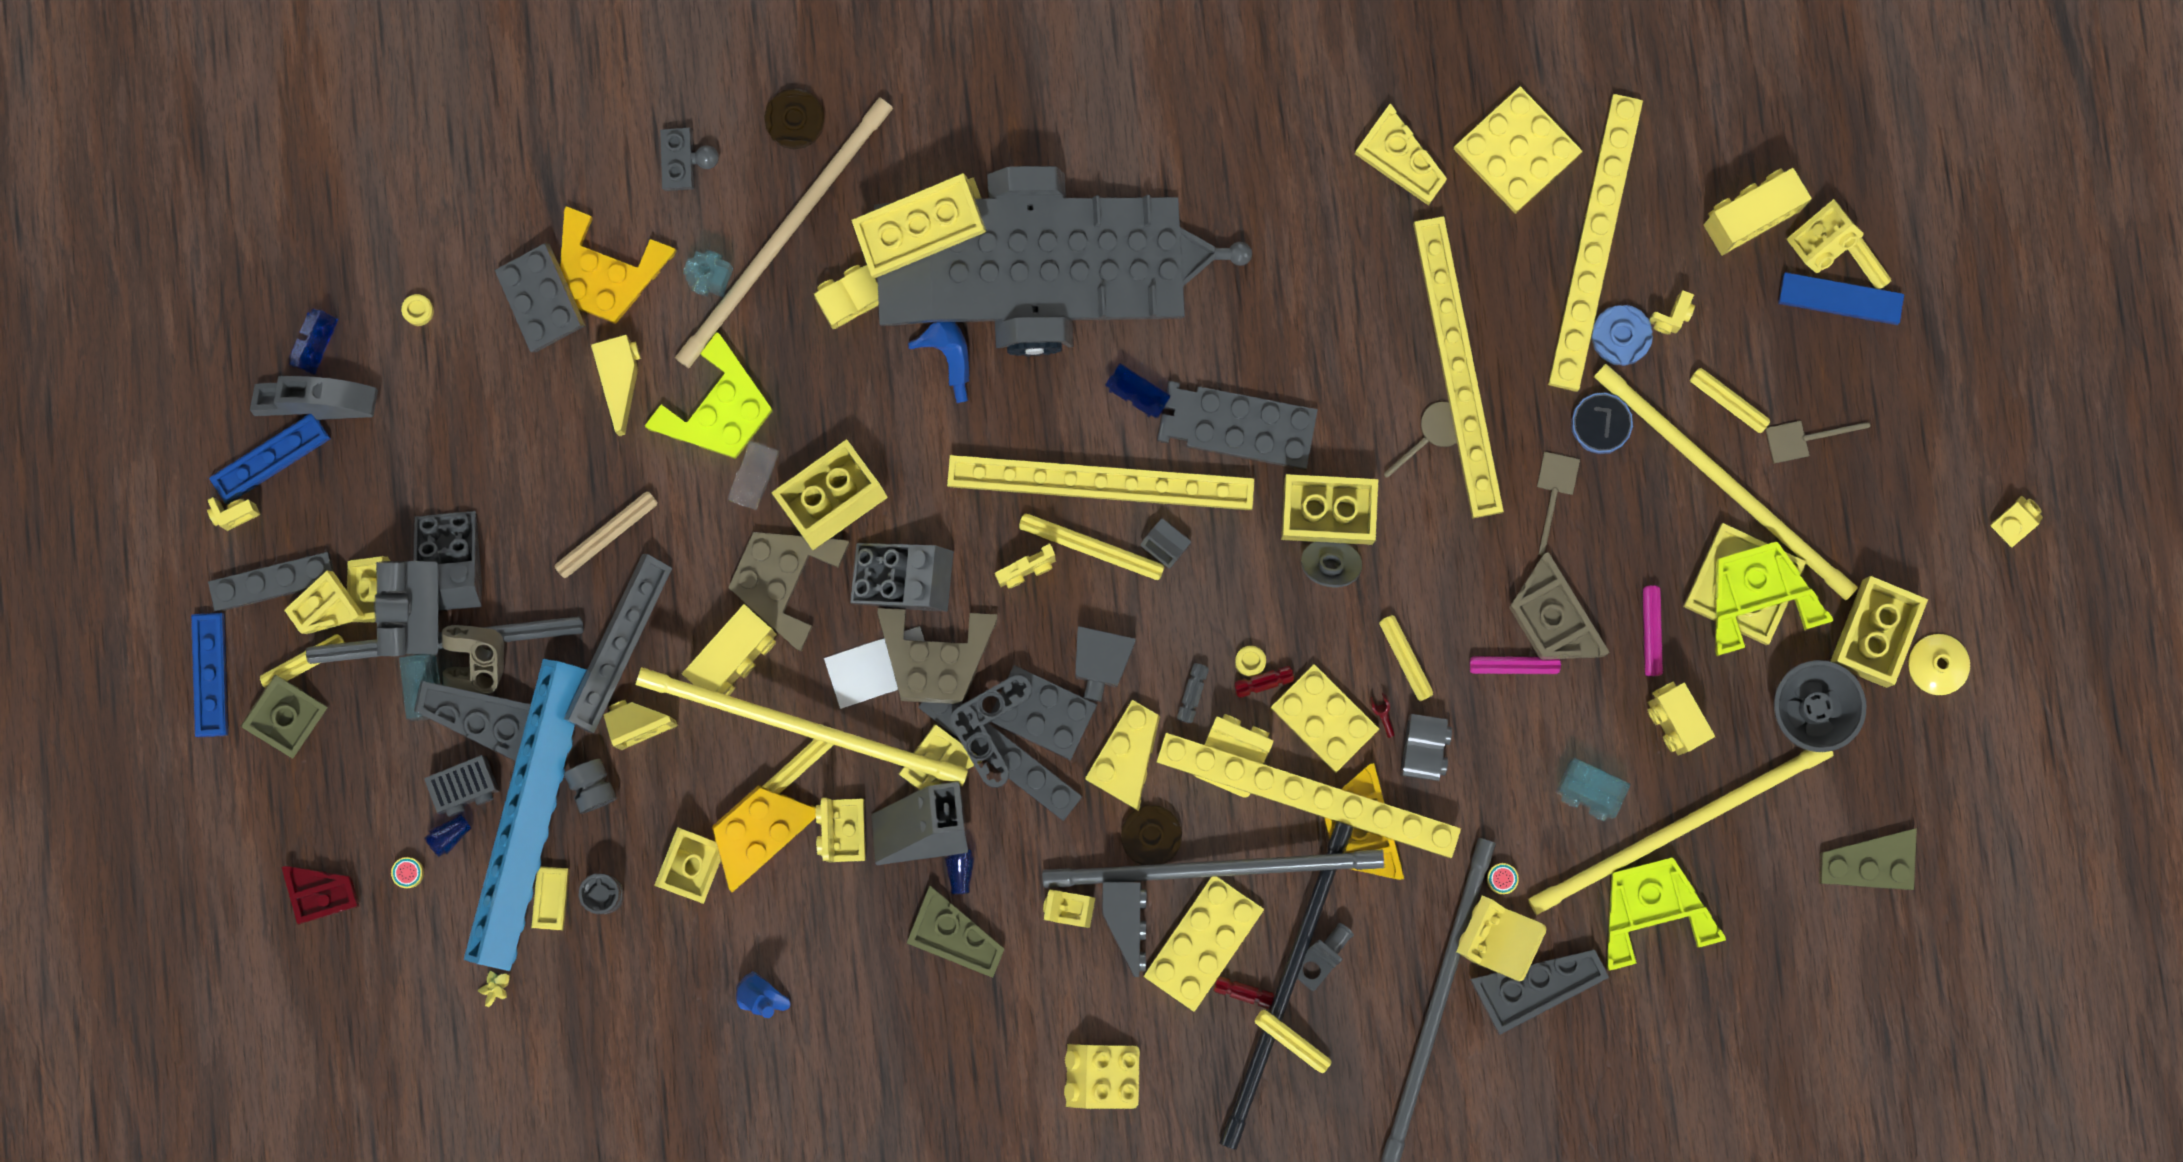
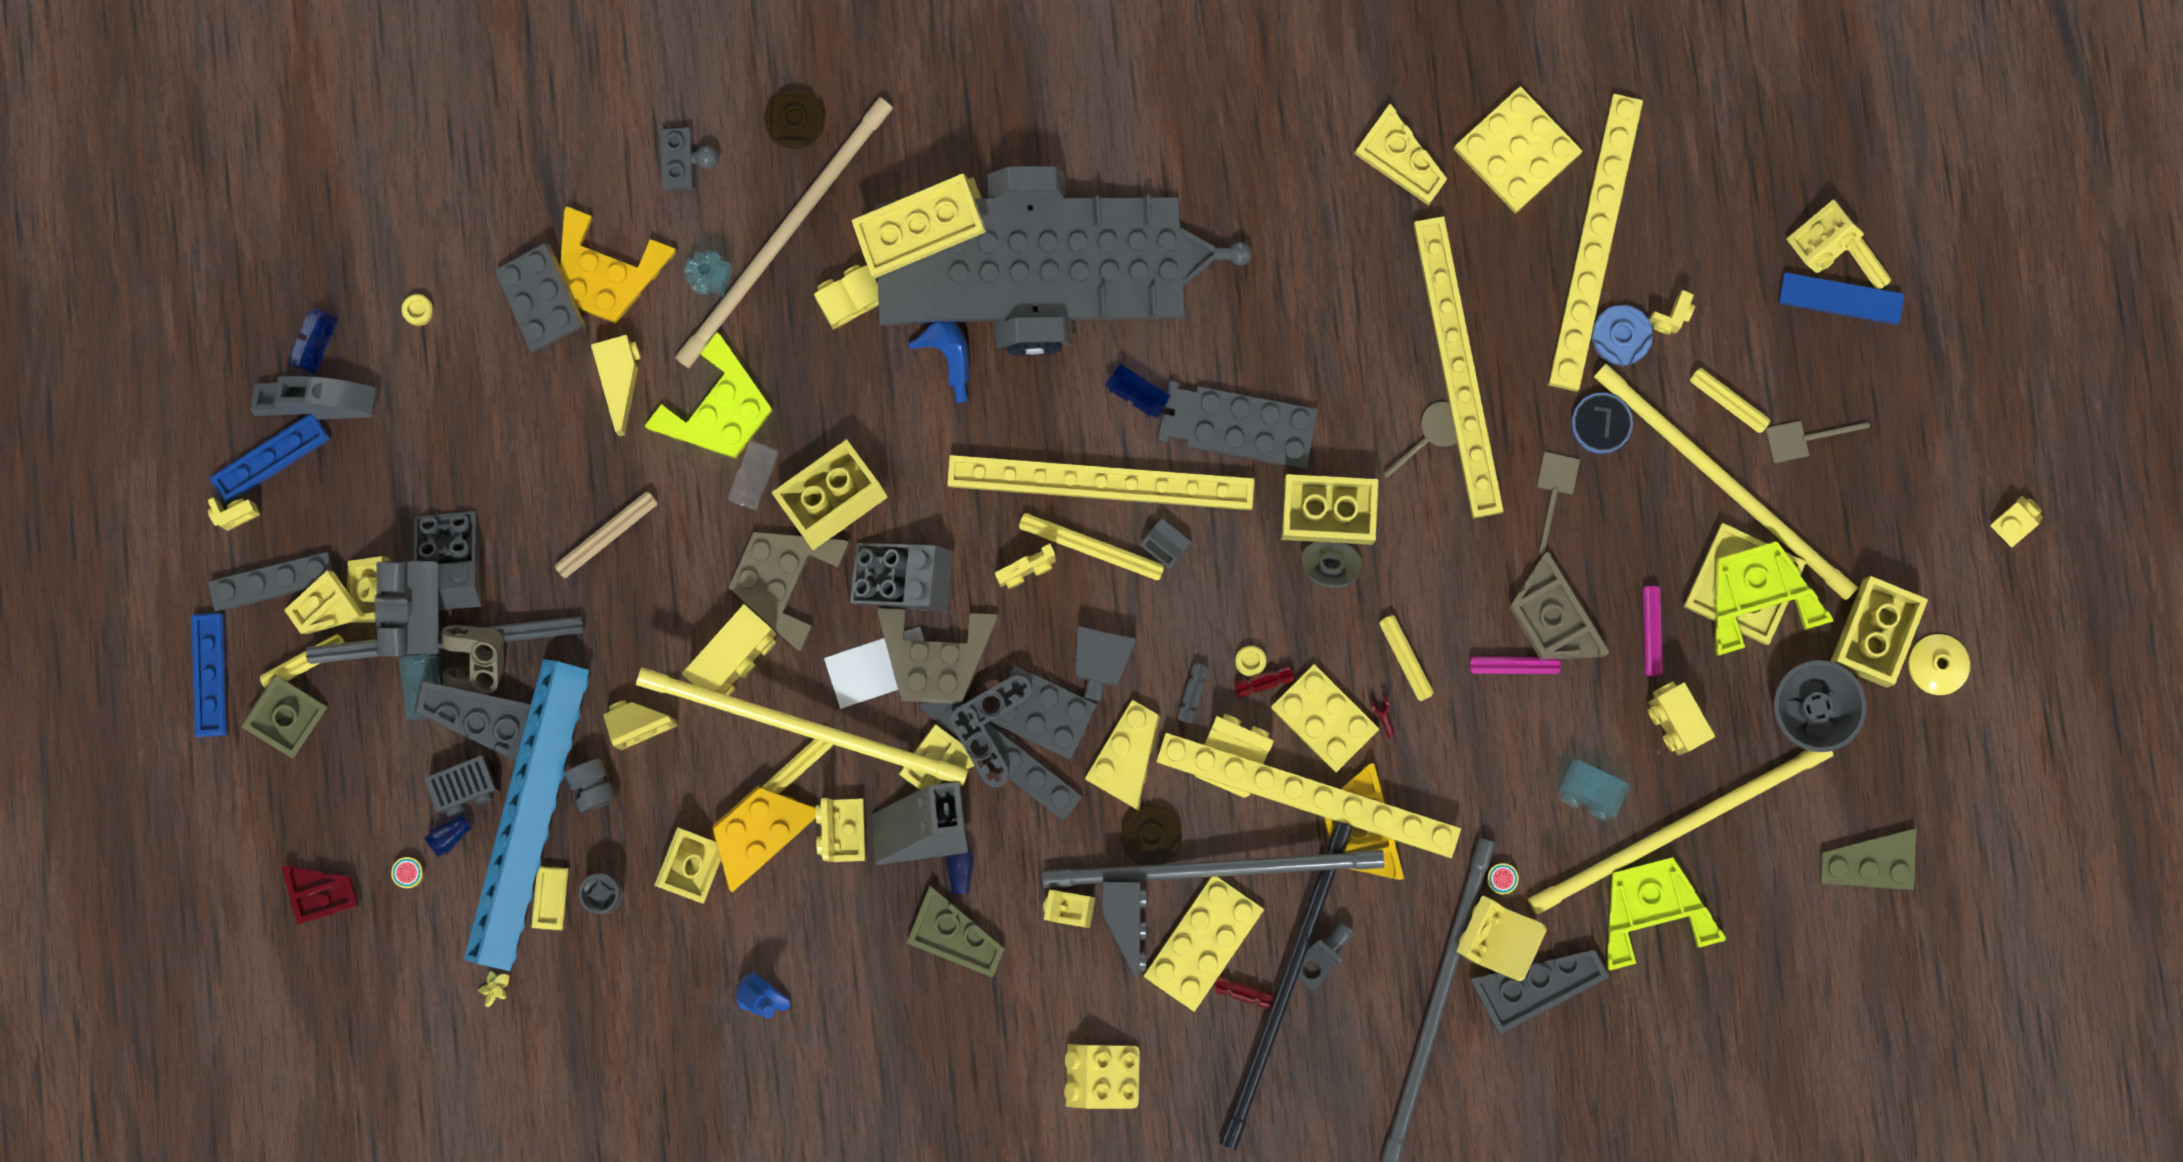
dark grey plate [564,554,672,733] -> none
light yellow axle [1255,1010,1331,1073] -> none
dark grey brick [1400,714,1452,781] -> none
light yellow brick [1704,168,1812,256] -> none

